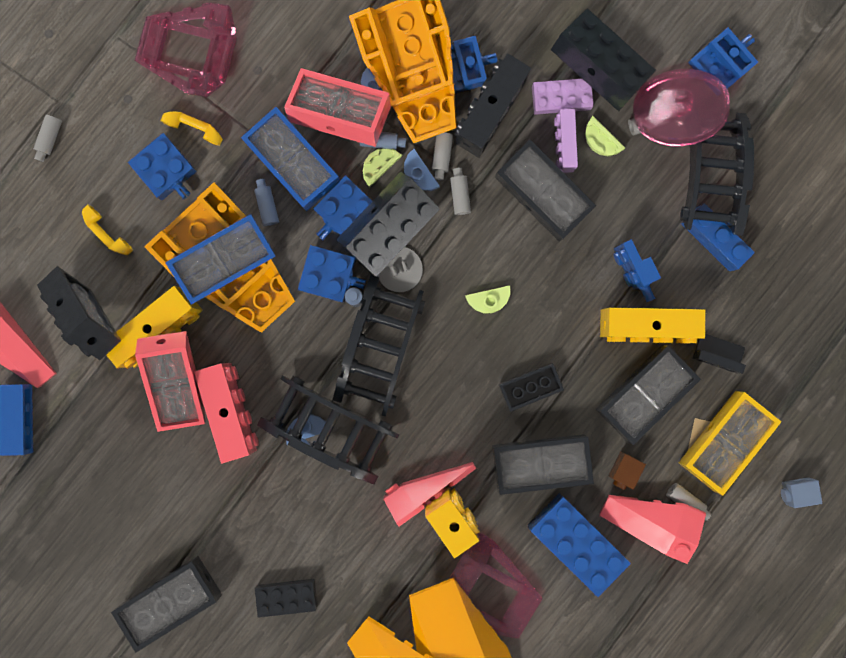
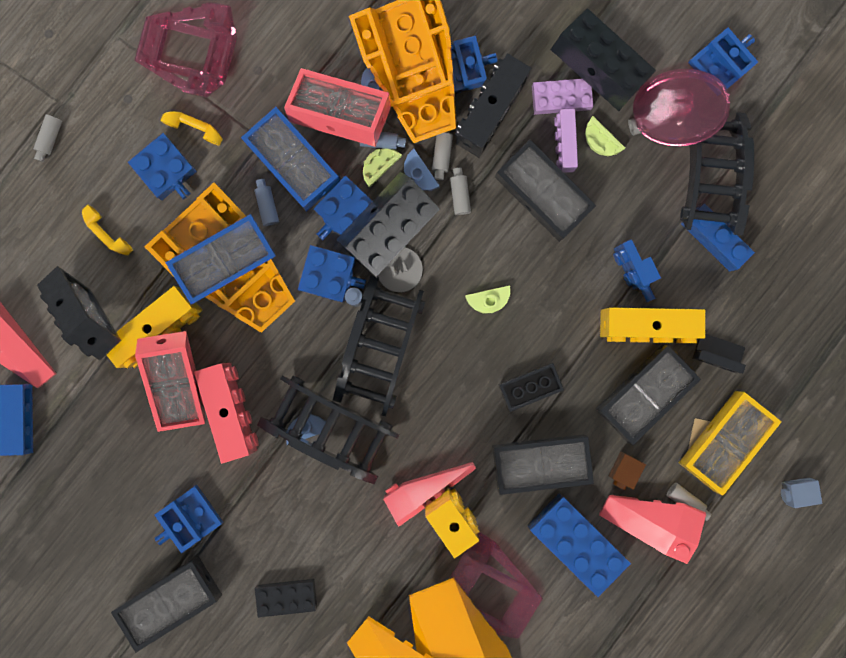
none -> blue plate [155,485,224,553]

